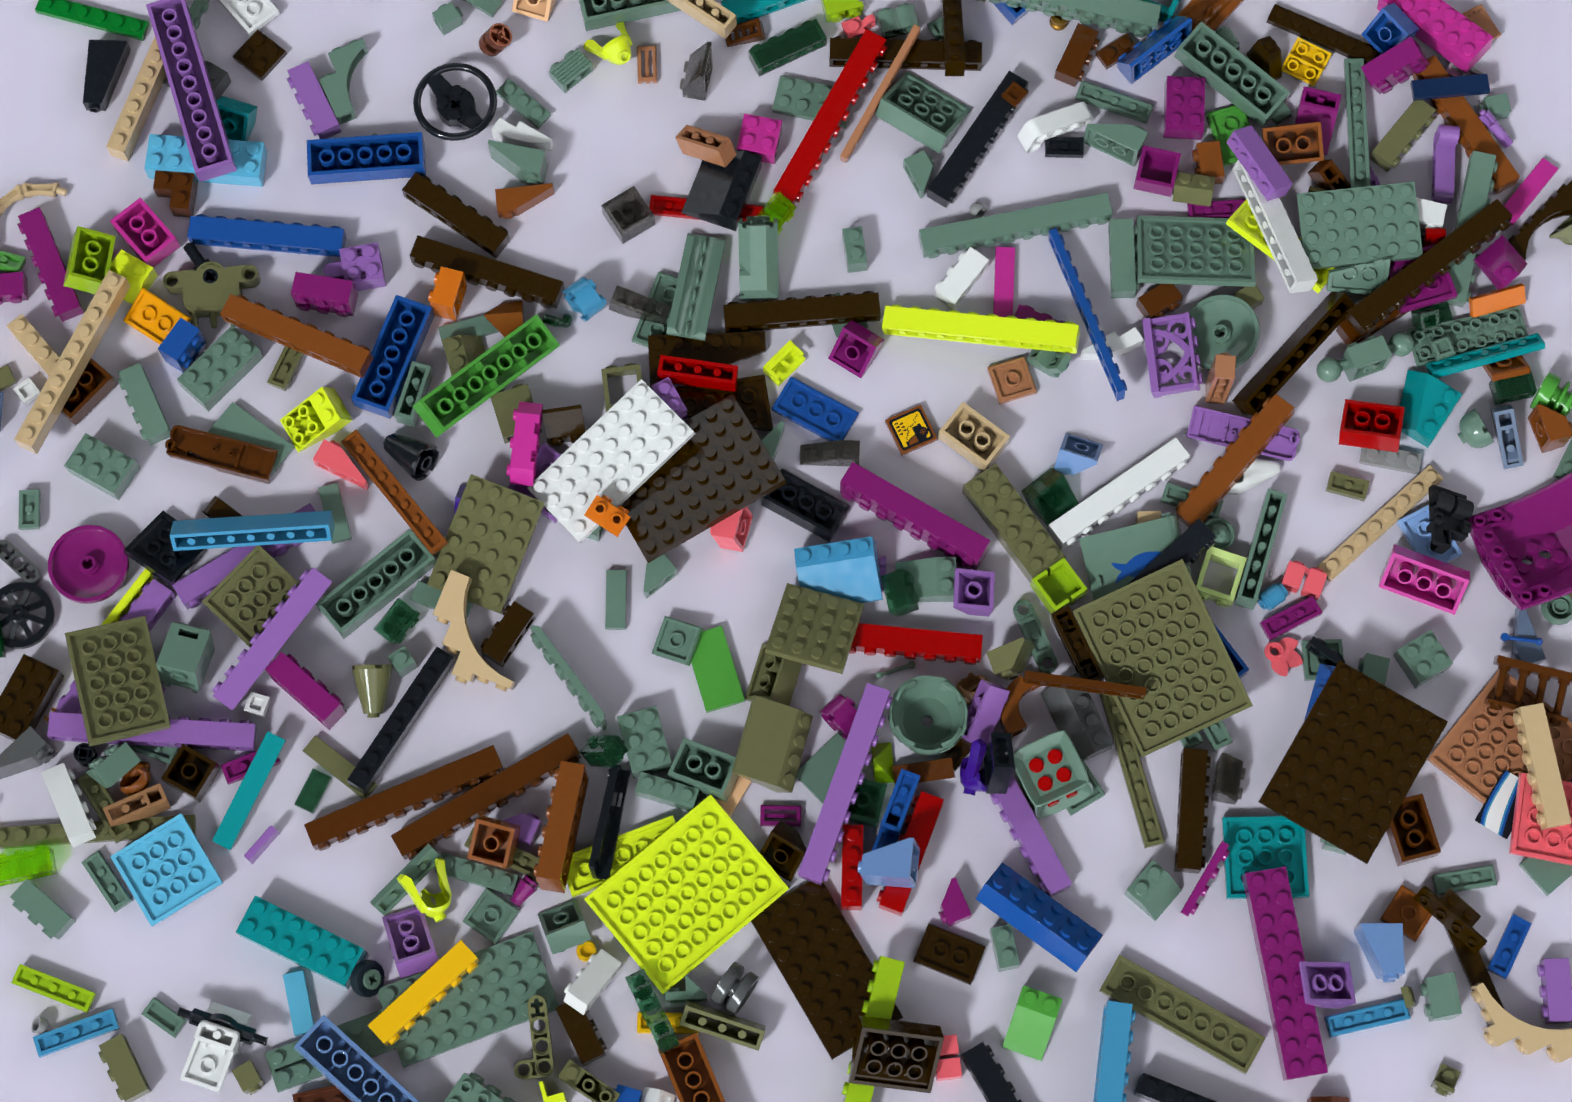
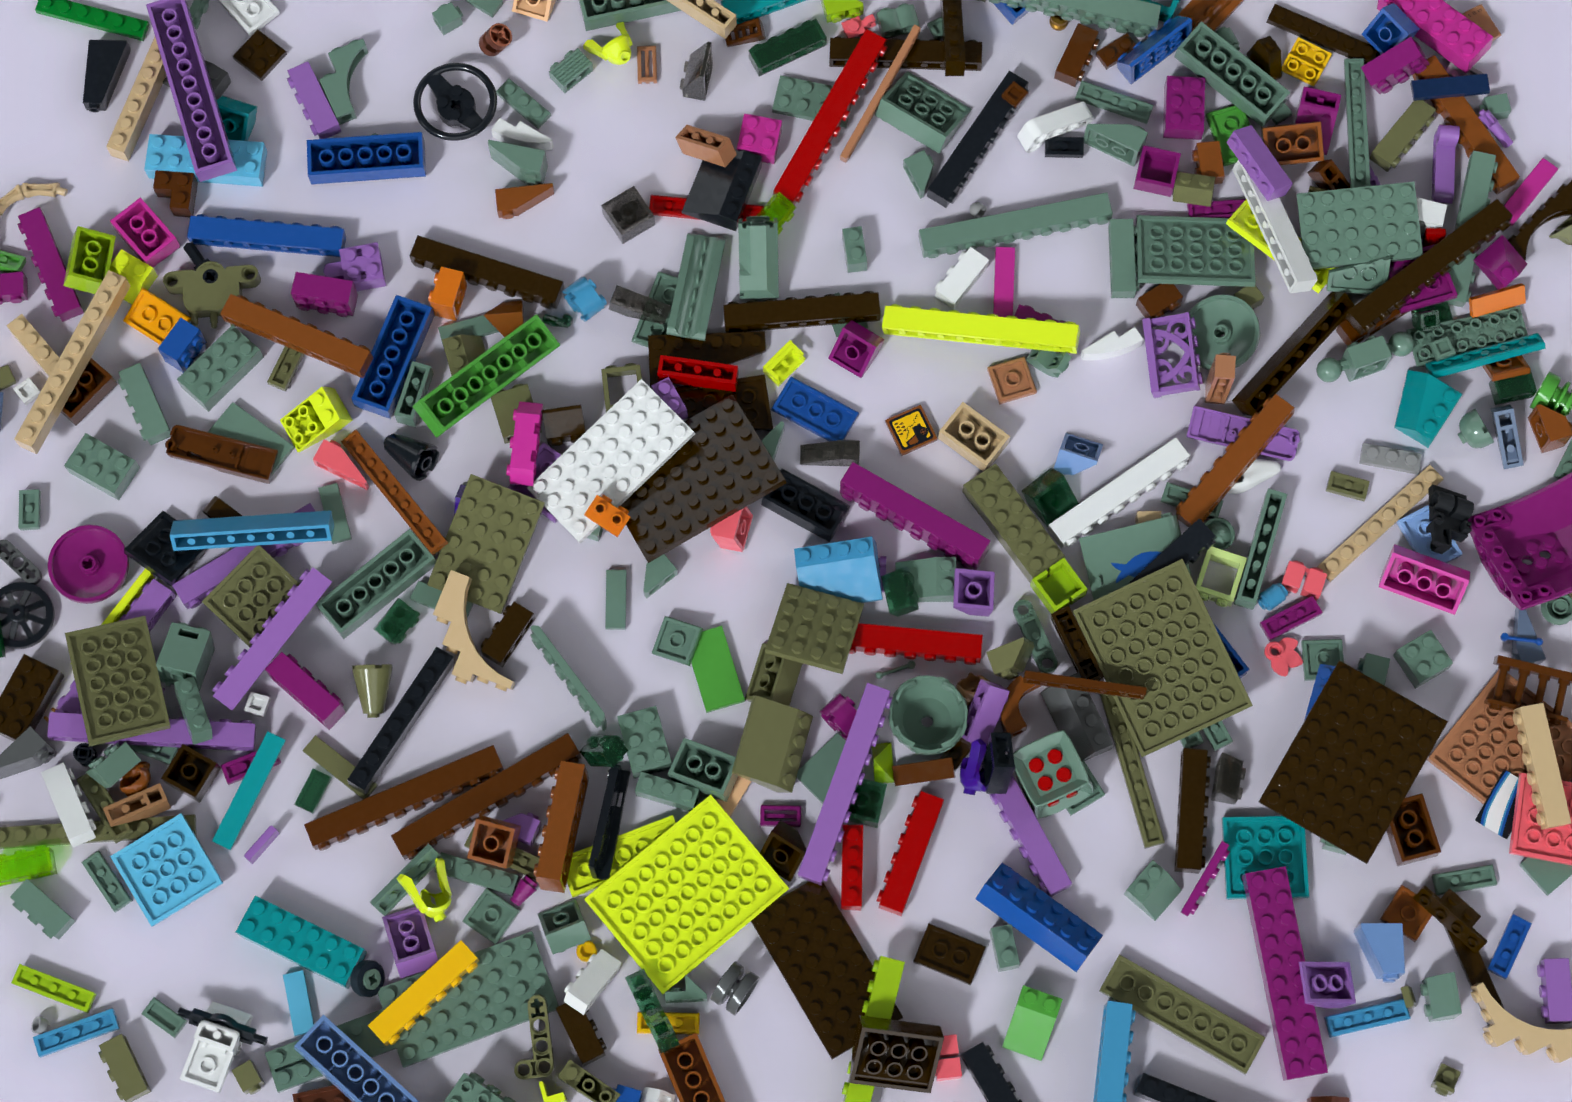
sand green brick [387,646,418,678] -> none
dark brown brick [402,172,510,259] -> none
olive brick [679,1000,765,1051] -> none
medium blue slope [858,838,920,888] -> none
blue bracket [872,769,921,851] -> none
magenta slope [938,877,972,927] -> none
blue plate [1048,228,1127,401] -> none
black plate [1305,636,1346,666] -> none
red brick [1339,399,1405,452] -> none
none -> sand green brick [174,676,213,745]

